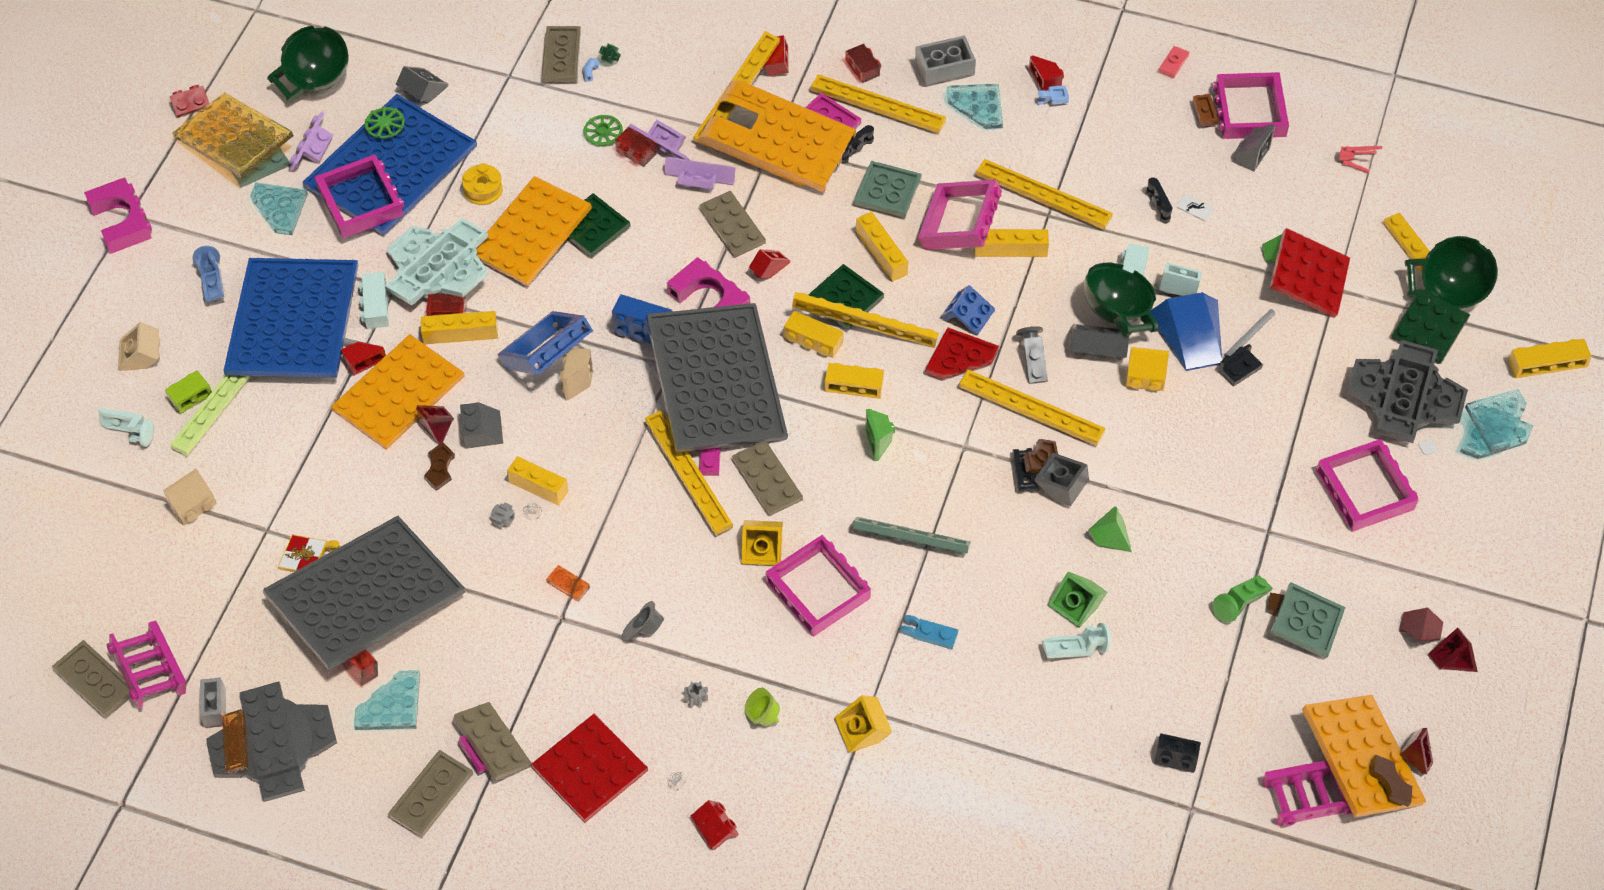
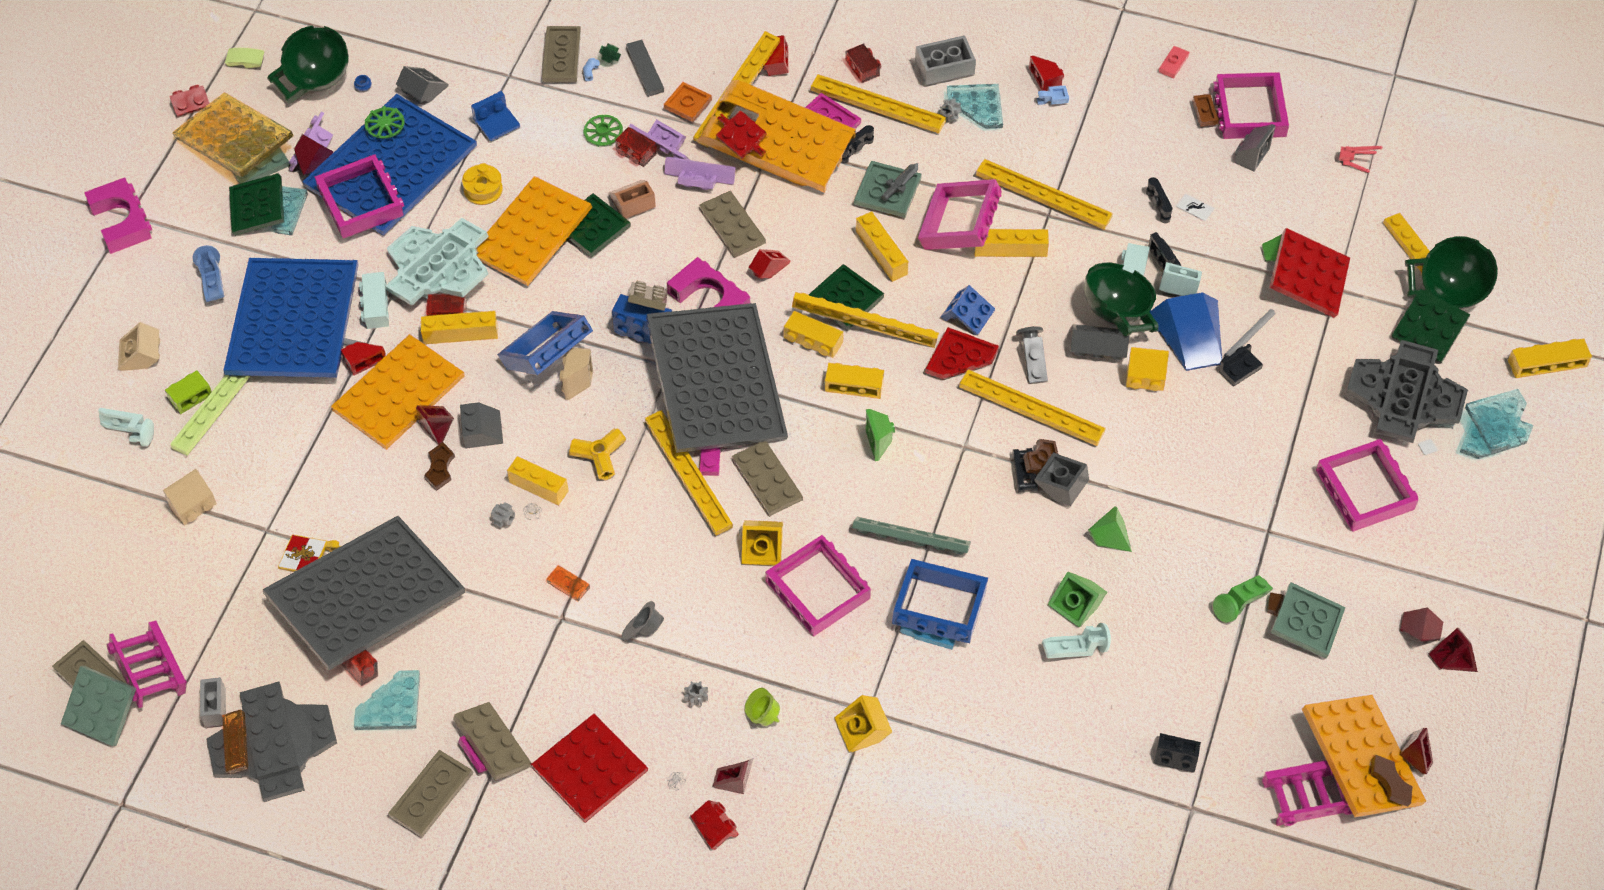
none -> sand green plate [61,666,136,746]
none -> yellowish green slope [225,48,264,68]
none -> dark green plate [229,173,285,236]
none -> dark red slope [294,134,333,175]
none -> blue plate [354,75,372,91]
none -> blue bracket [471,91,520,141]
none -> yellow piece [569,428,626,480]
none -> nougat slope [608,180,656,218]
none -> dark grey tile [626,39,664,97]
none -> dark tan plate [628,280,667,311]
none -> orange plate [664,82,712,122]
none -> dark red slope [712,758,754,794]
none -> red plate [716,110,767,159]
none -> dark grey sword [881,163,918,201]
none -> blue window [892,559,988,644]
none -> light grey gear [940,98,962,121]
none -> black bracket [1148,232,1181,271]

